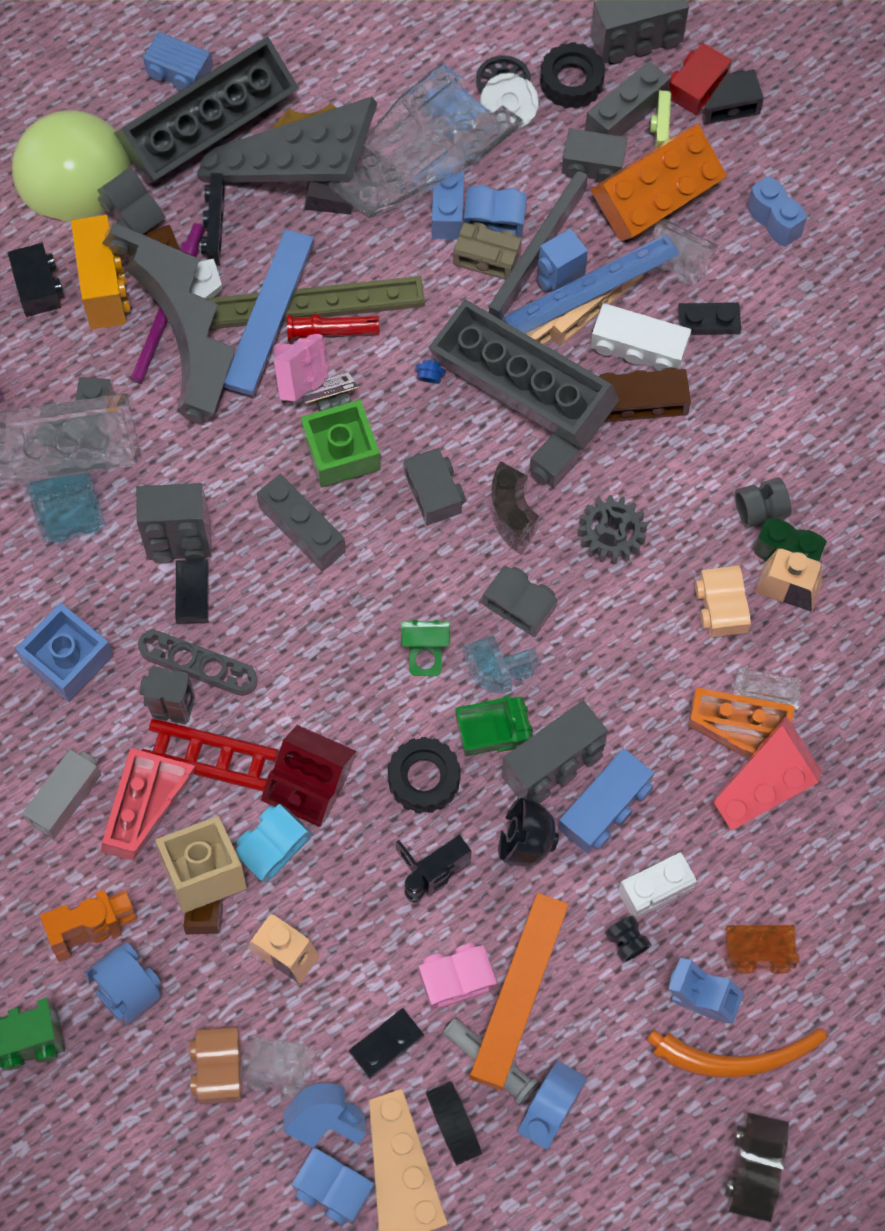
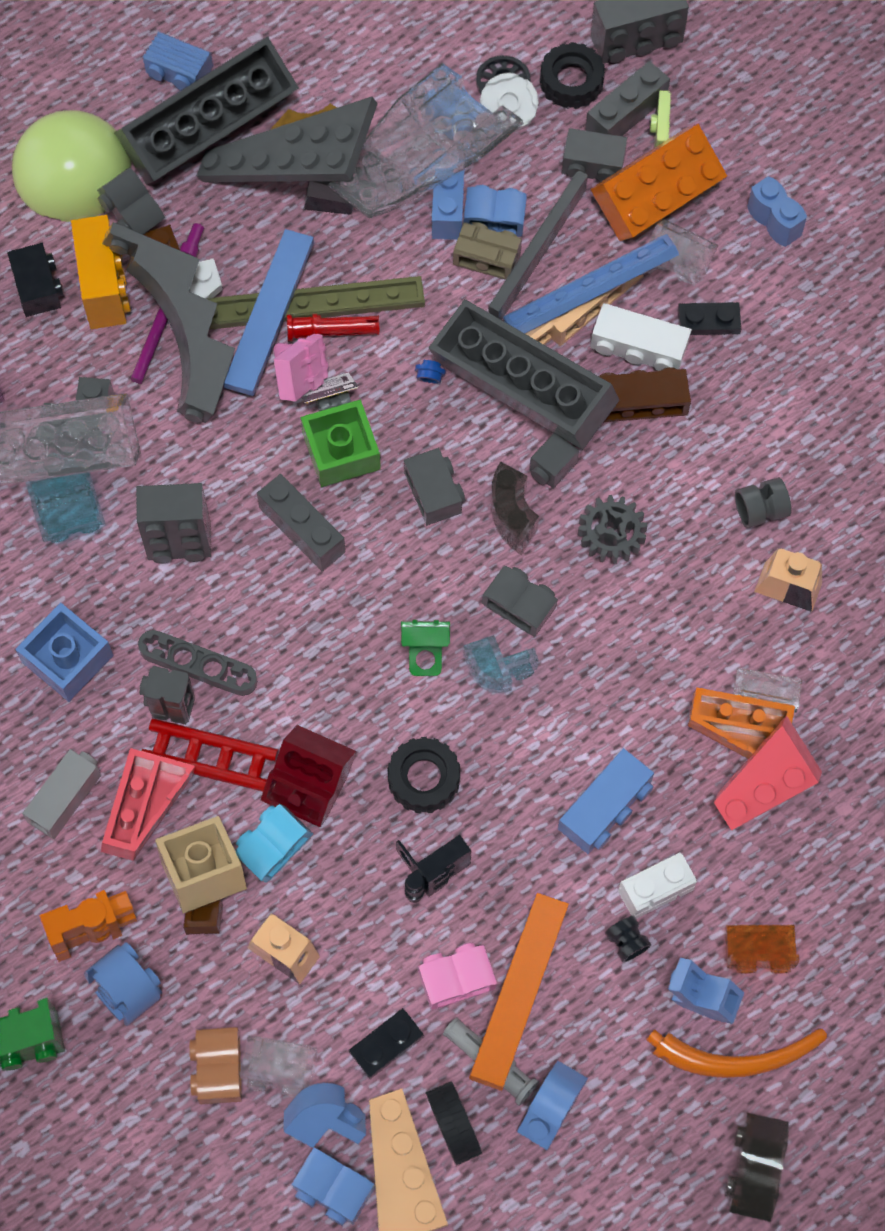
black plate [175,559,209,624] -> none
black plate [201,173,225,266] -> none
green piece [455,694,533,757] -> none
black cylinder [498,798,559,867] -> none
dark grey brick [502,700,608,804] -> none
medium blue brick [536,228,588,293] -> none
red brick [669,43,732,116] -> none
light nougat brick [695,565,751,638] -> none
black slope [702,69,764,125] -> none
dark green brick [754,518,827,561] -> none

